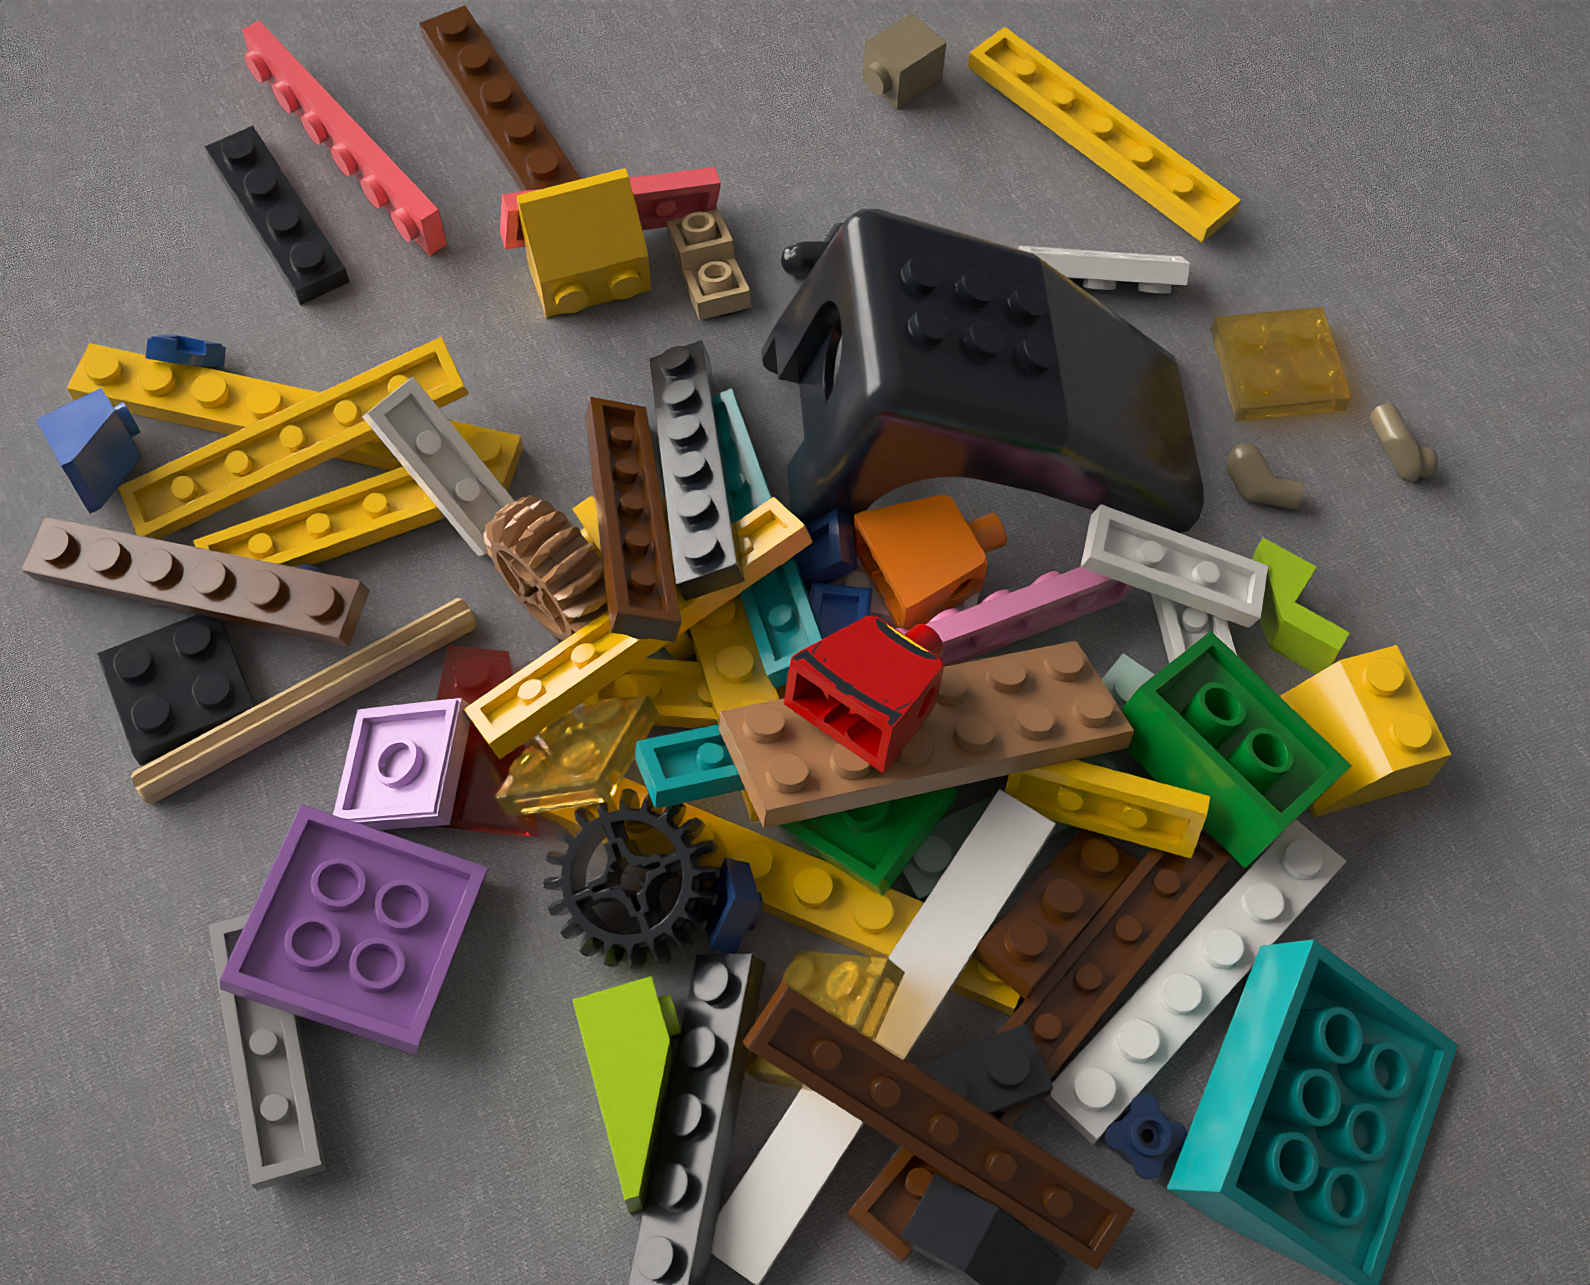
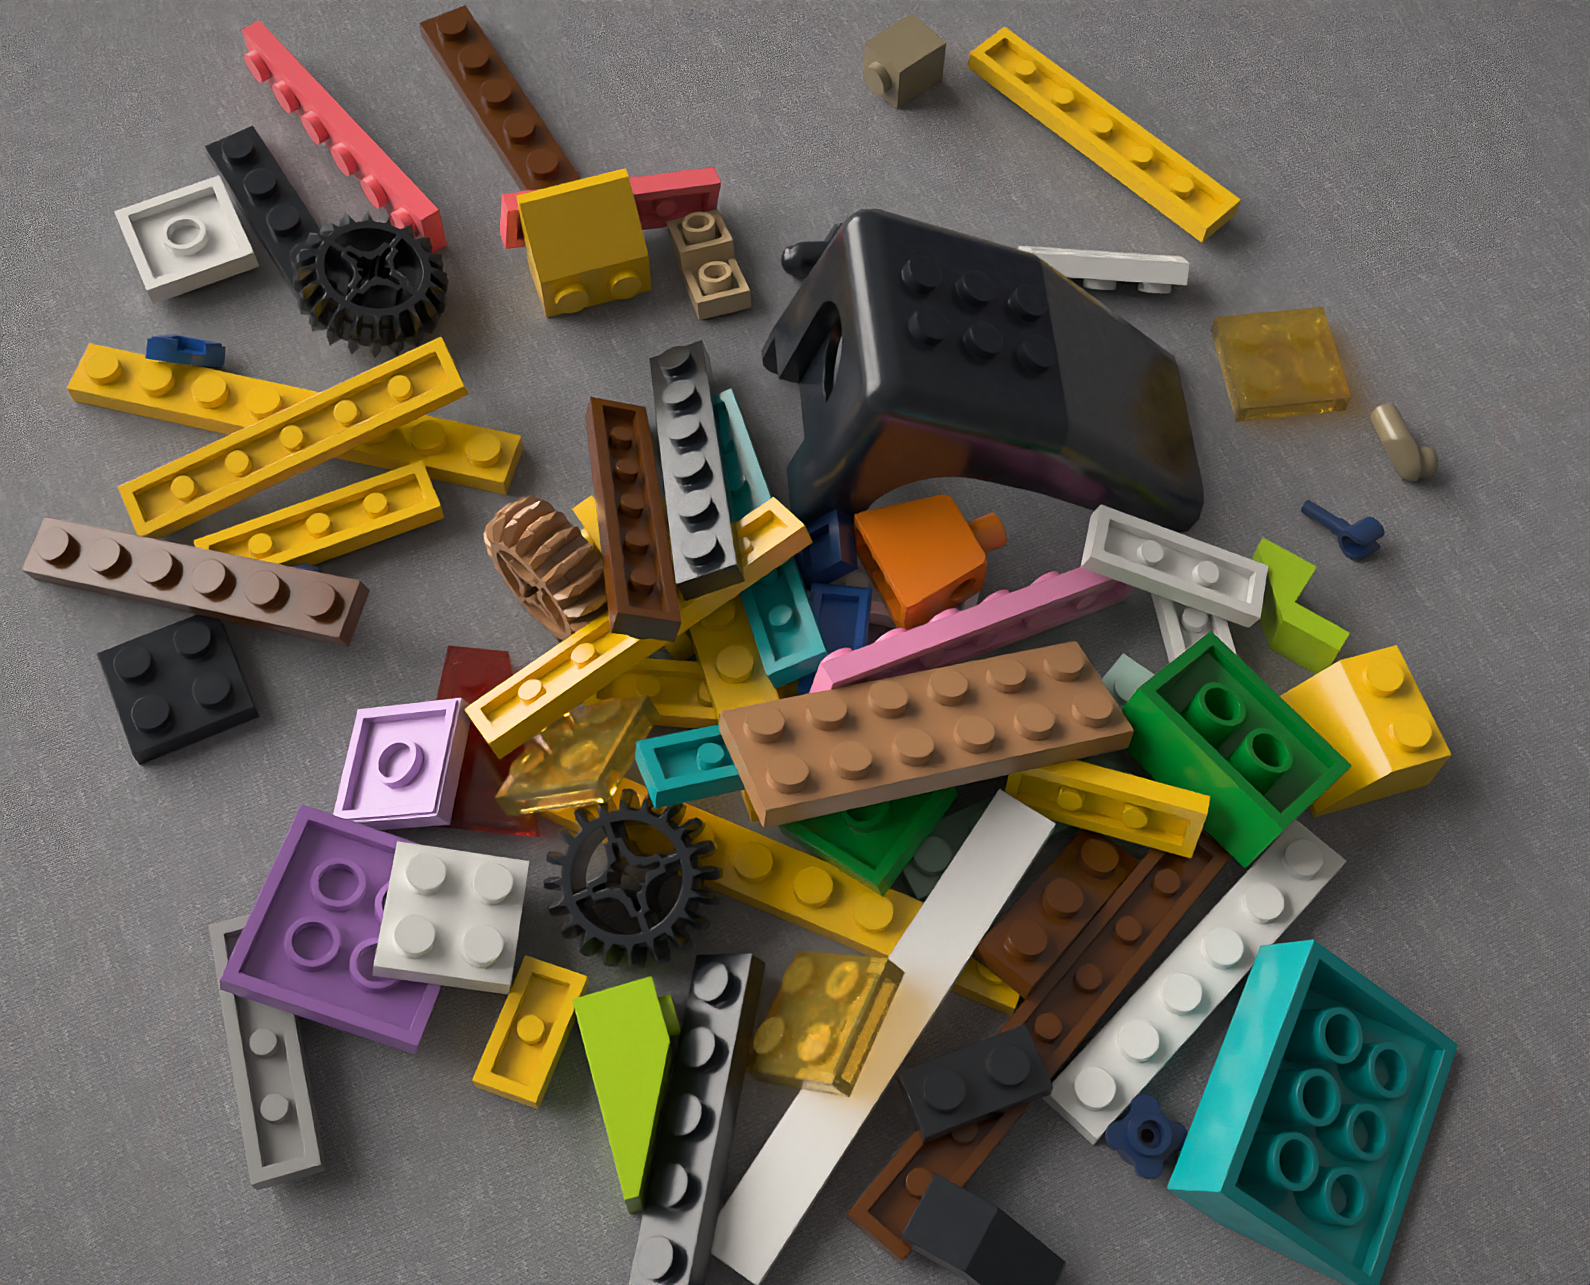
blue slope [36,388,141,514] -> none
tan axle [131,598,477,804] -> none
white plate [362,377,515,557] -> none
dark blue plate [701,857,763,954] -> none
reddish brown plate [743,980,1135,1270] -> none
red torso [784,616,945,773] -> none
dark tan arm [1226,443,1304,510] -> none
none -> white plate [114,175,259,304]
none -> black gear [293,211,449,358]
none -> white plate [373,841,529,994]
none -> yellow plate [472,955,590,1110]
none -> dark blue hand [1301,500,1385,560]

